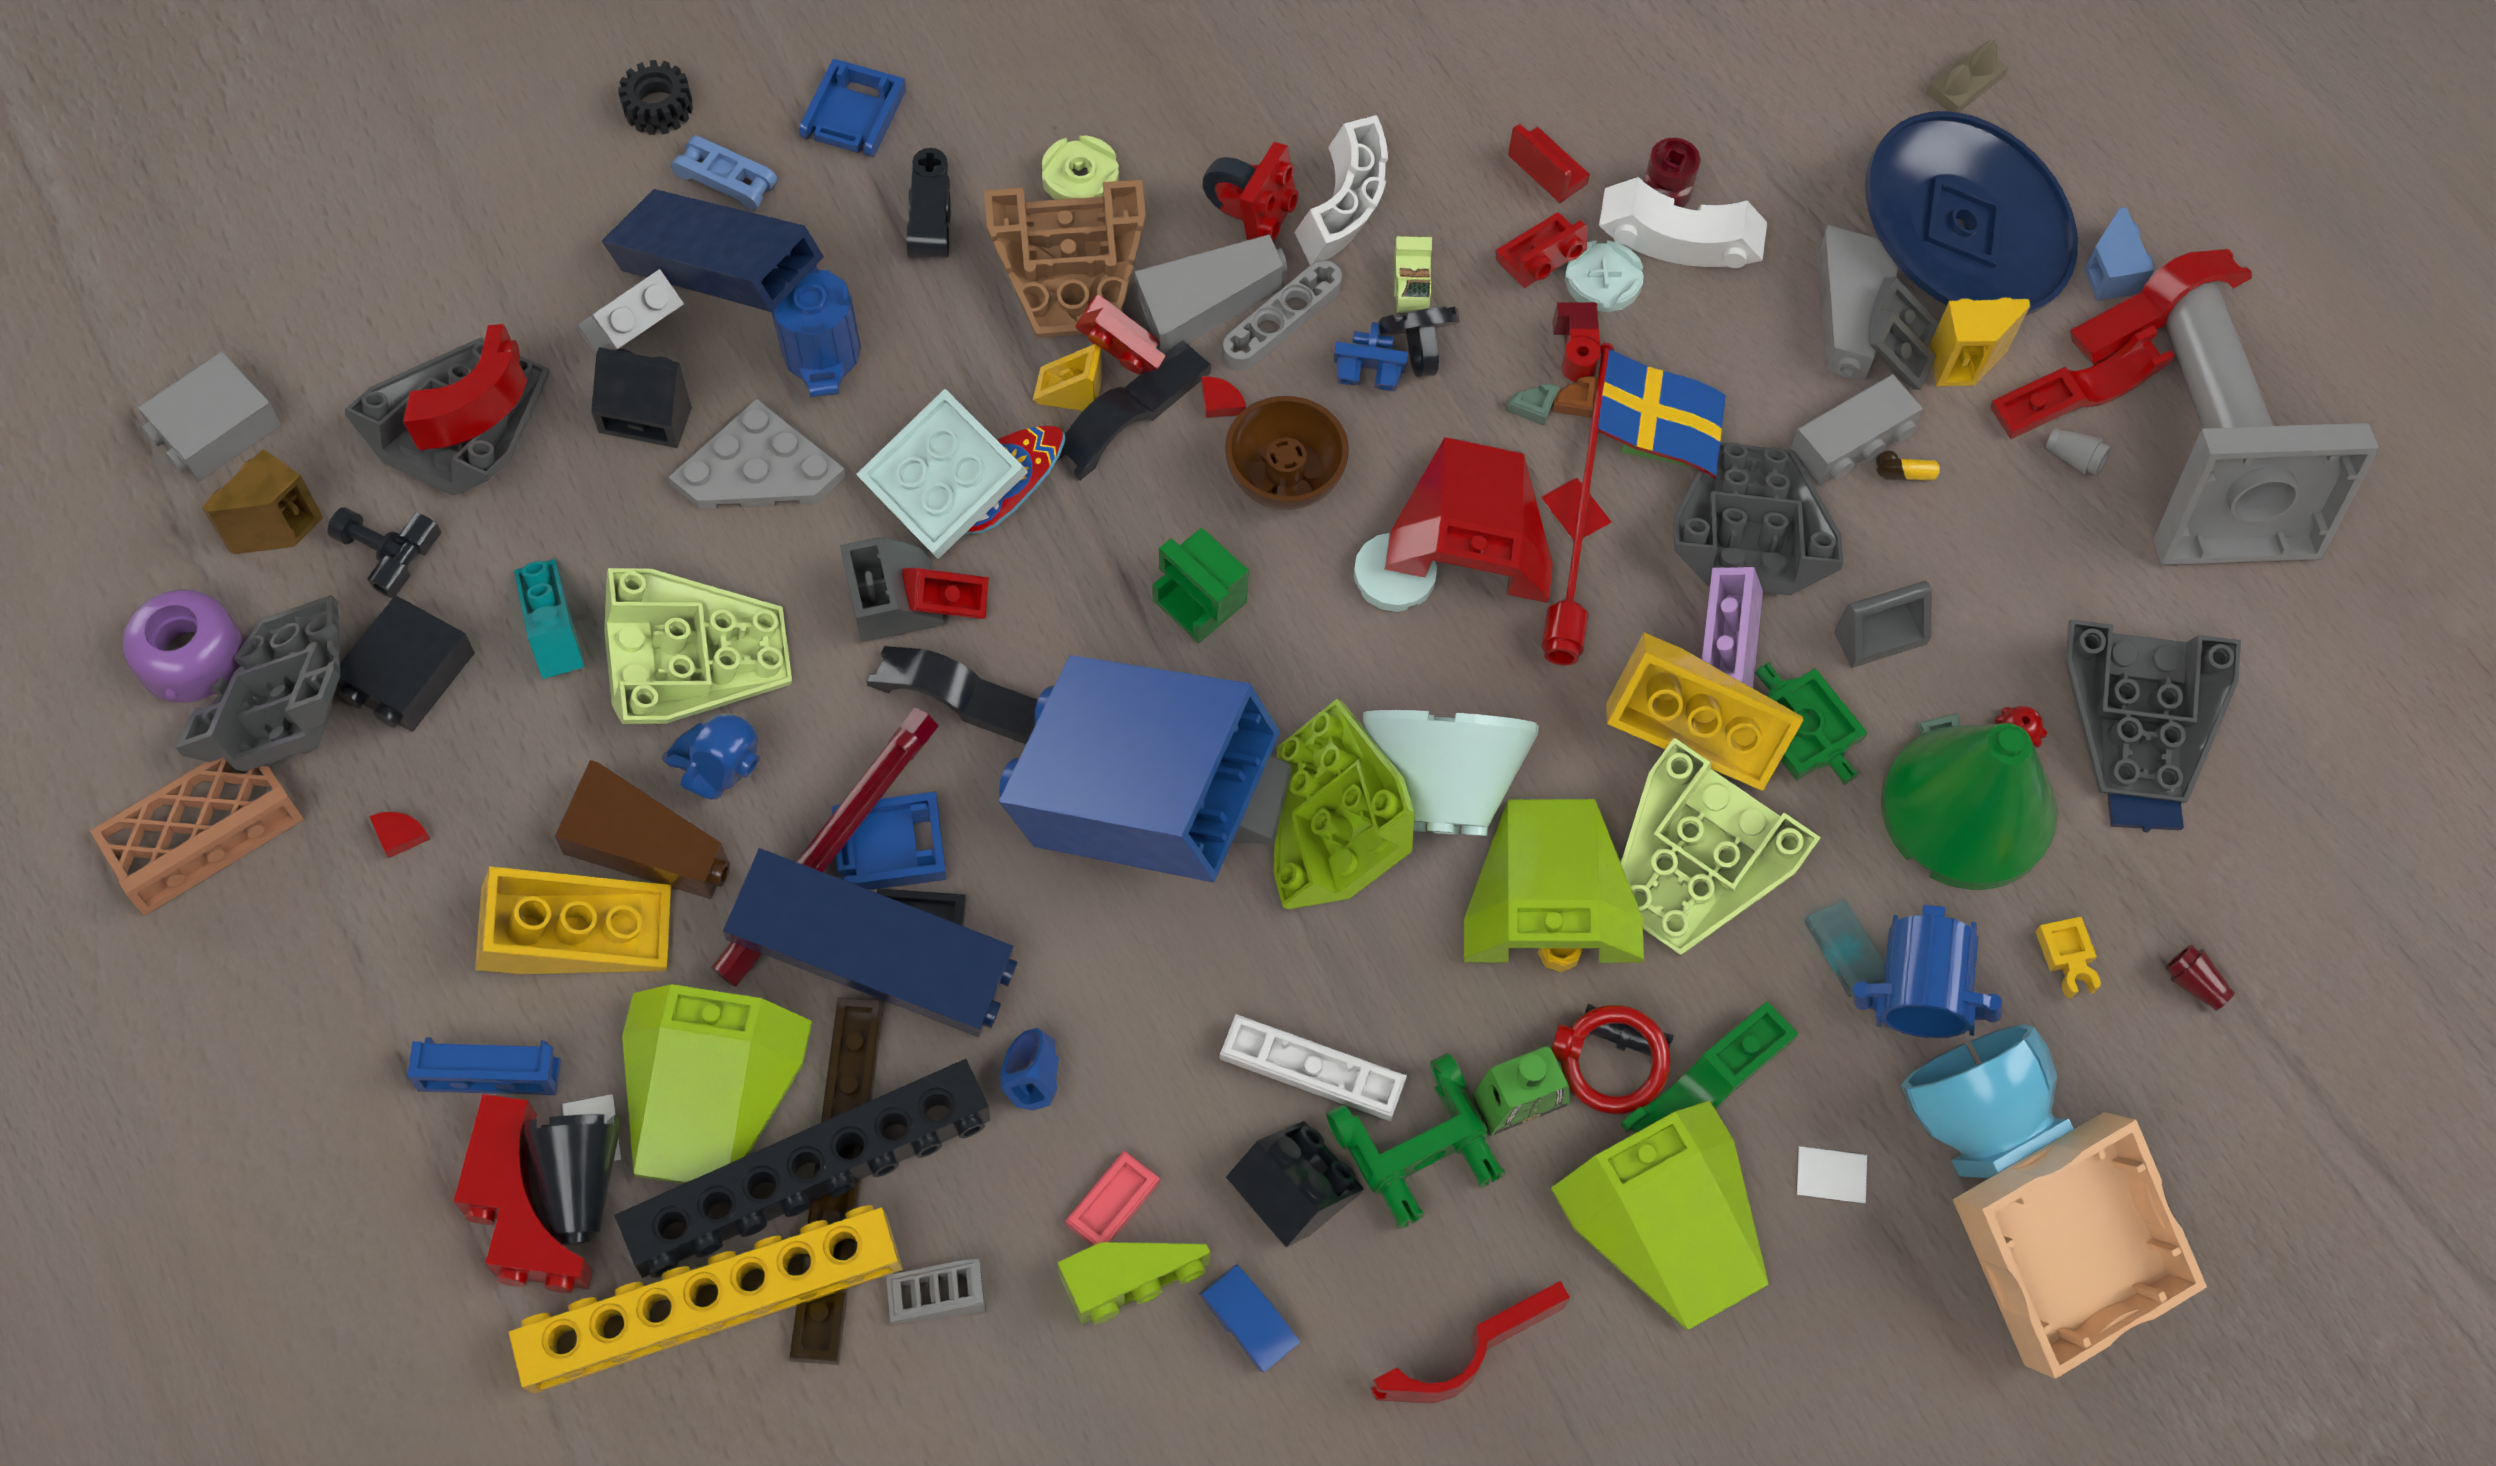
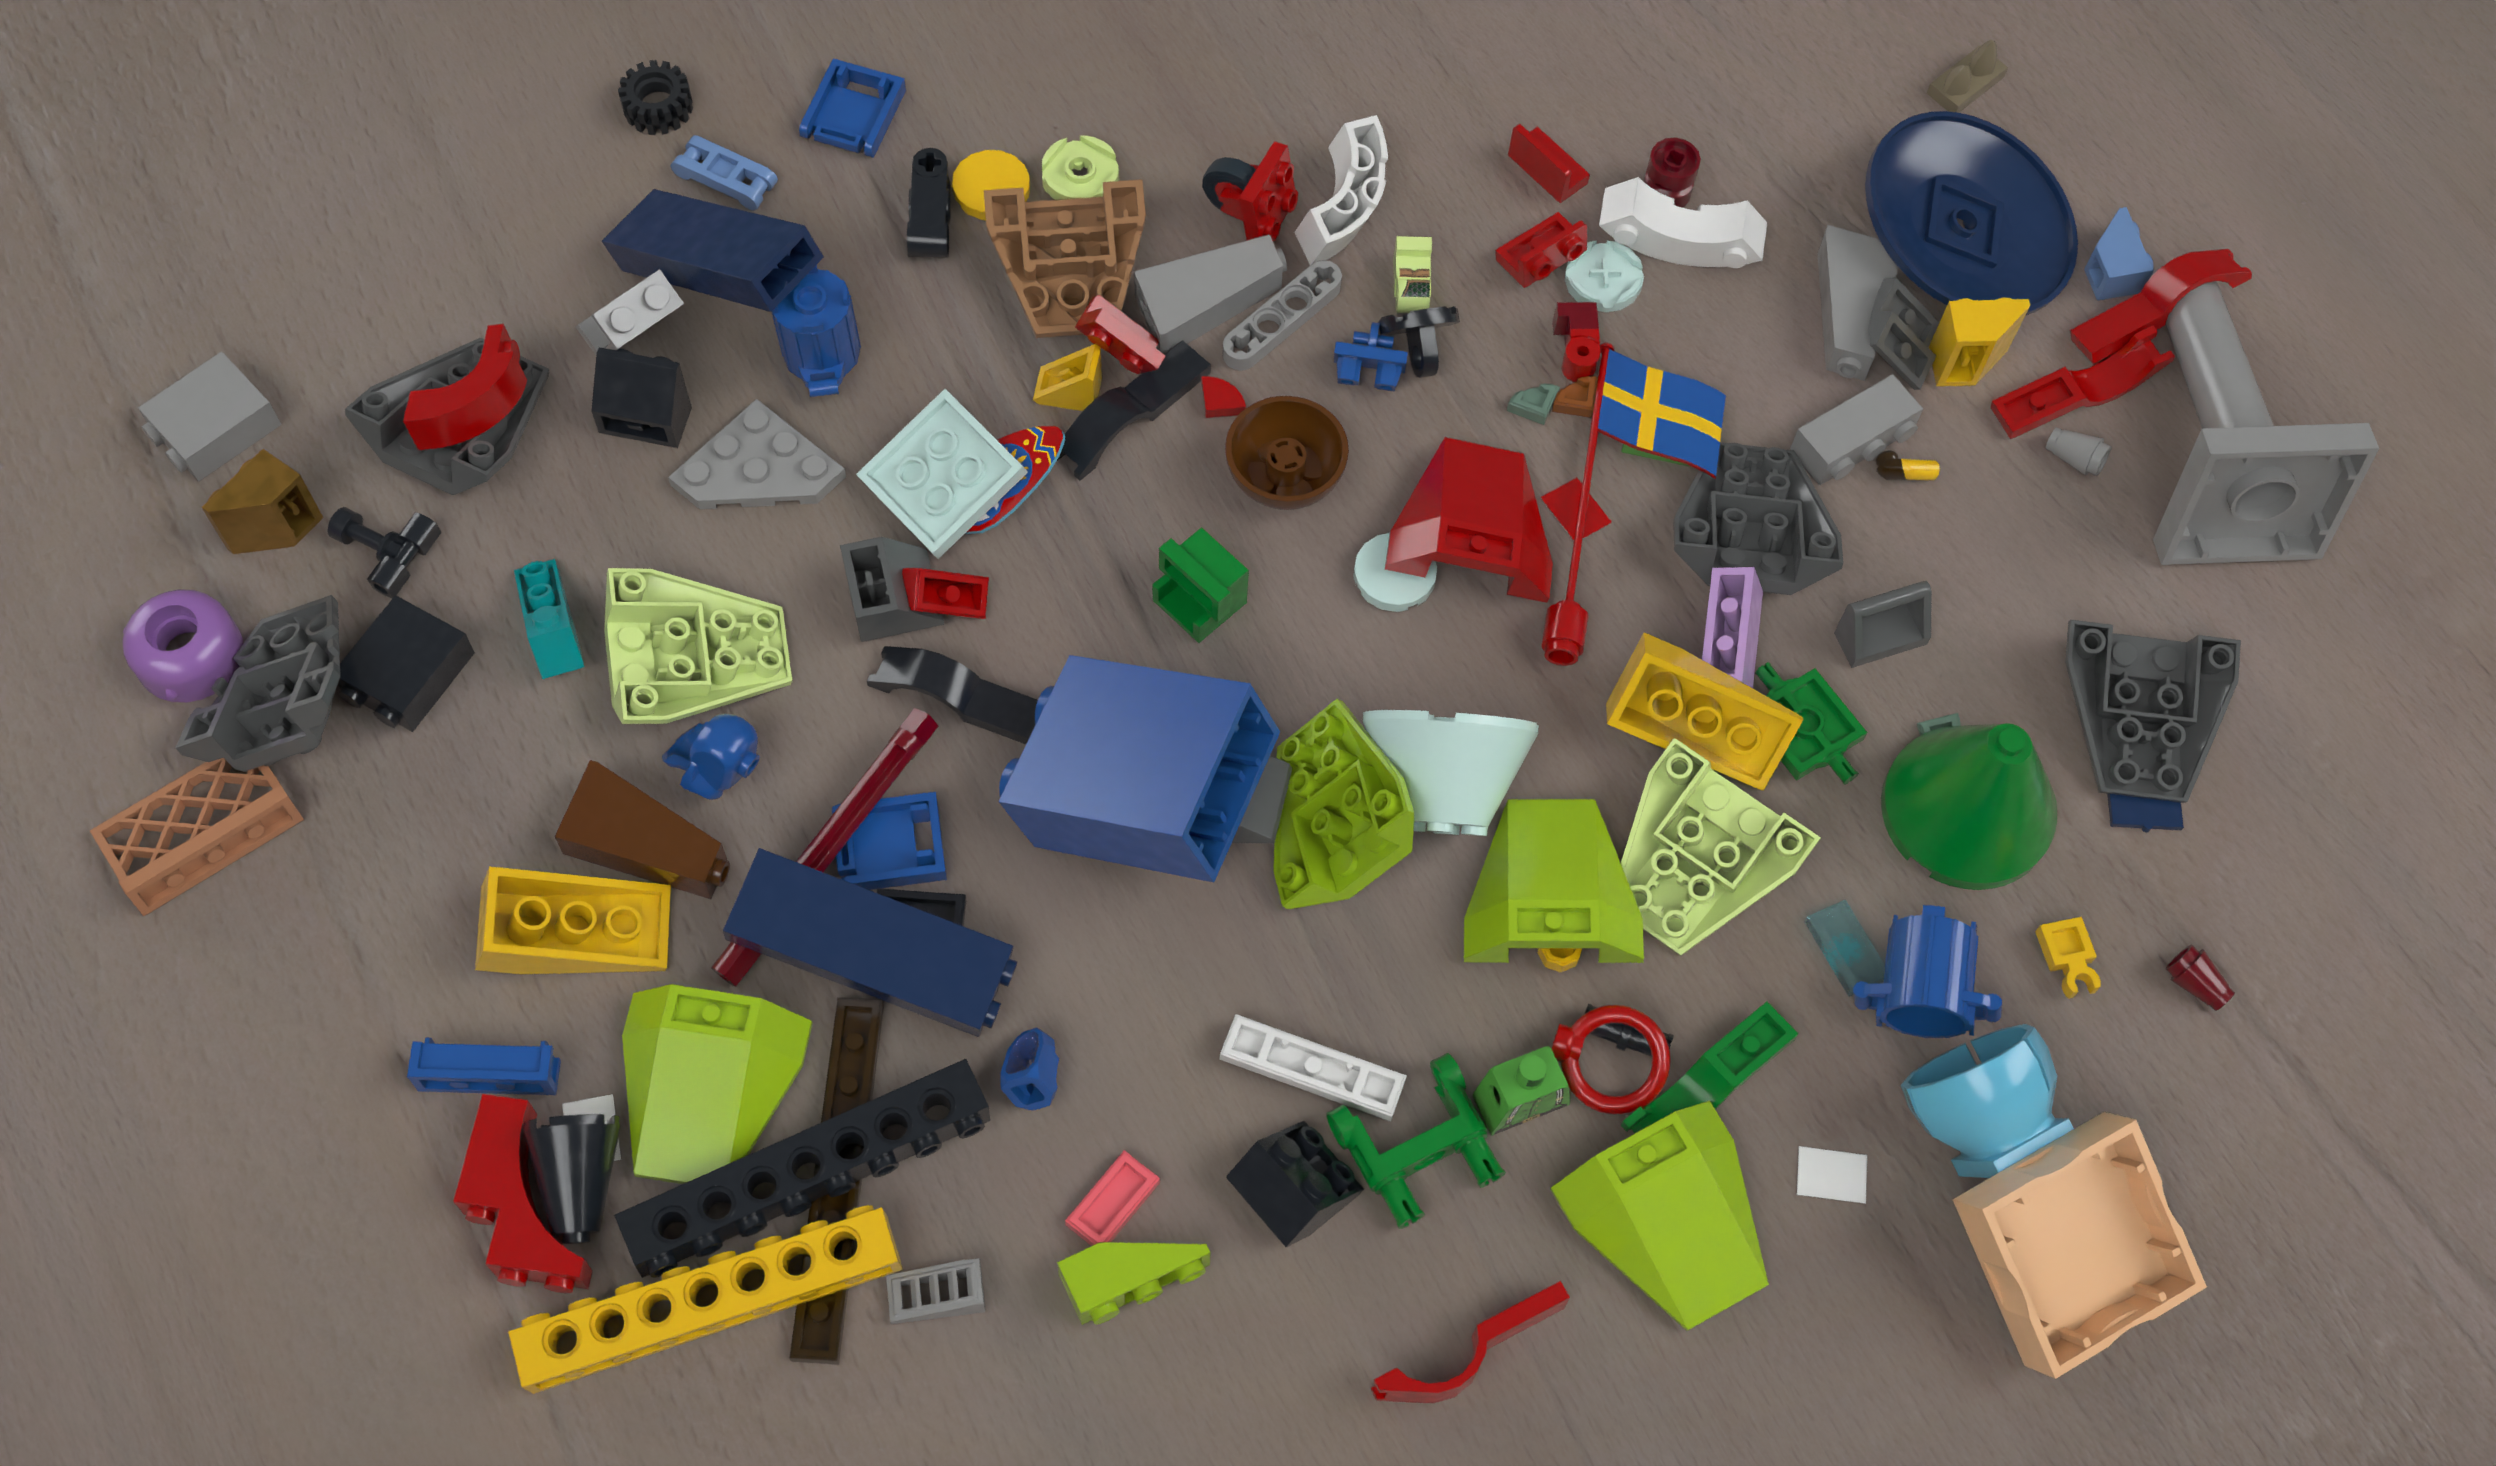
red tile [369,812,430,858] -> none
blue slope [1199,1264,1301,1372] -> none
red animal [1995,705,2047,748] -> none
none -> yellow tile [952,150,1030,220]

